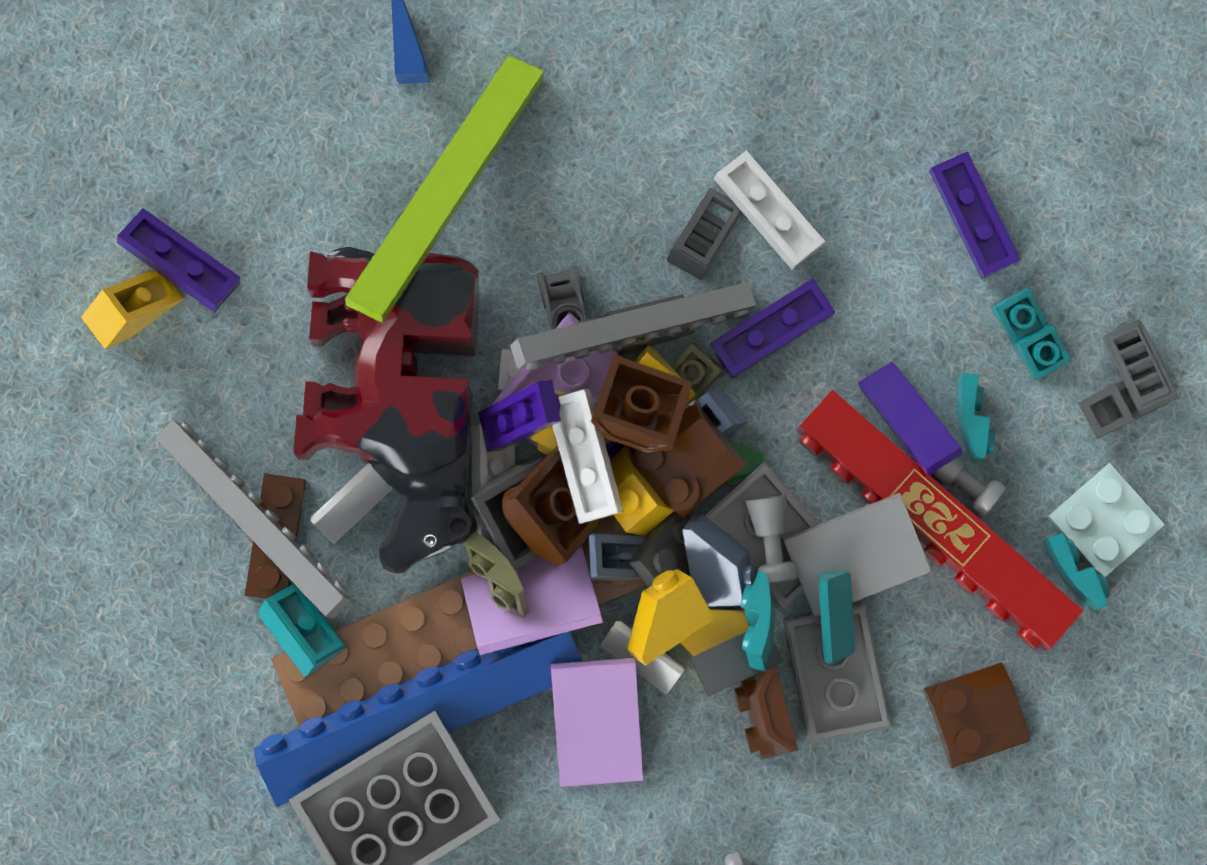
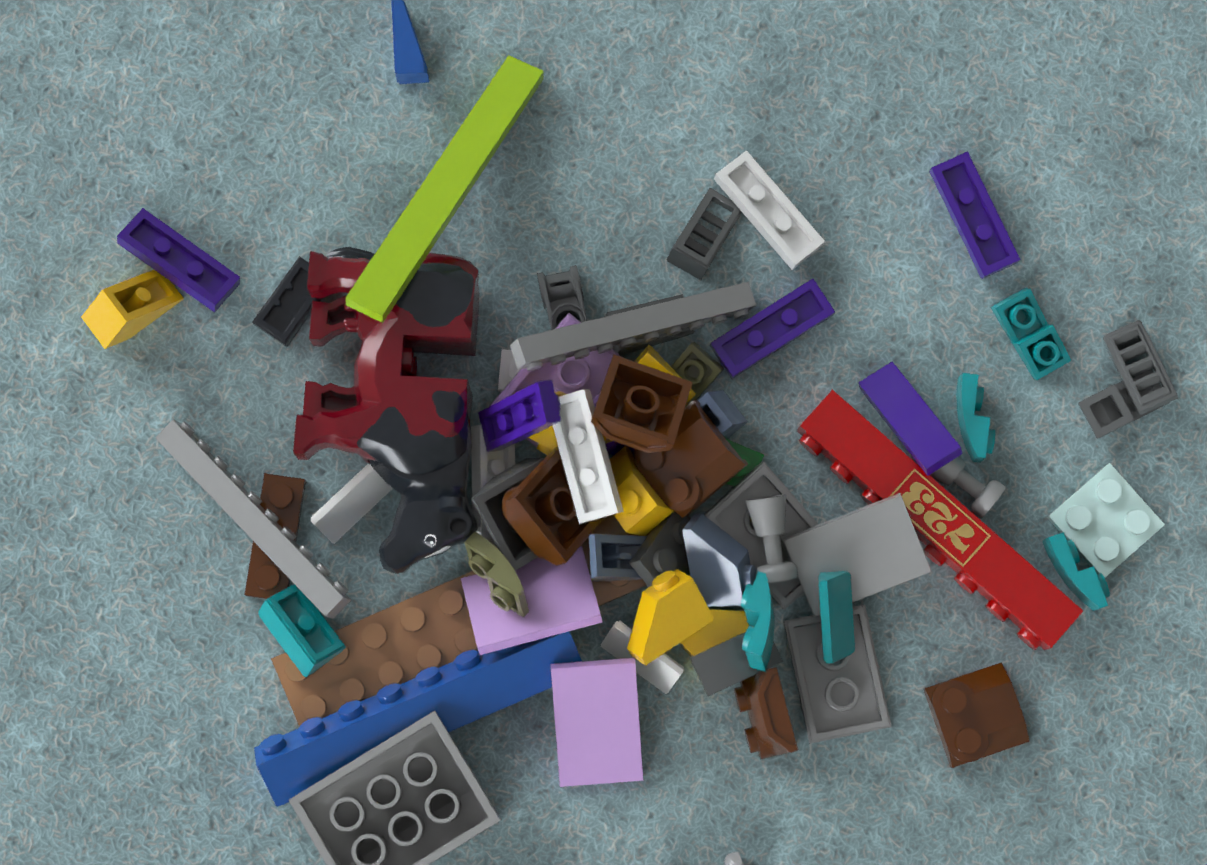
none -> black plate [252,256,322,347]

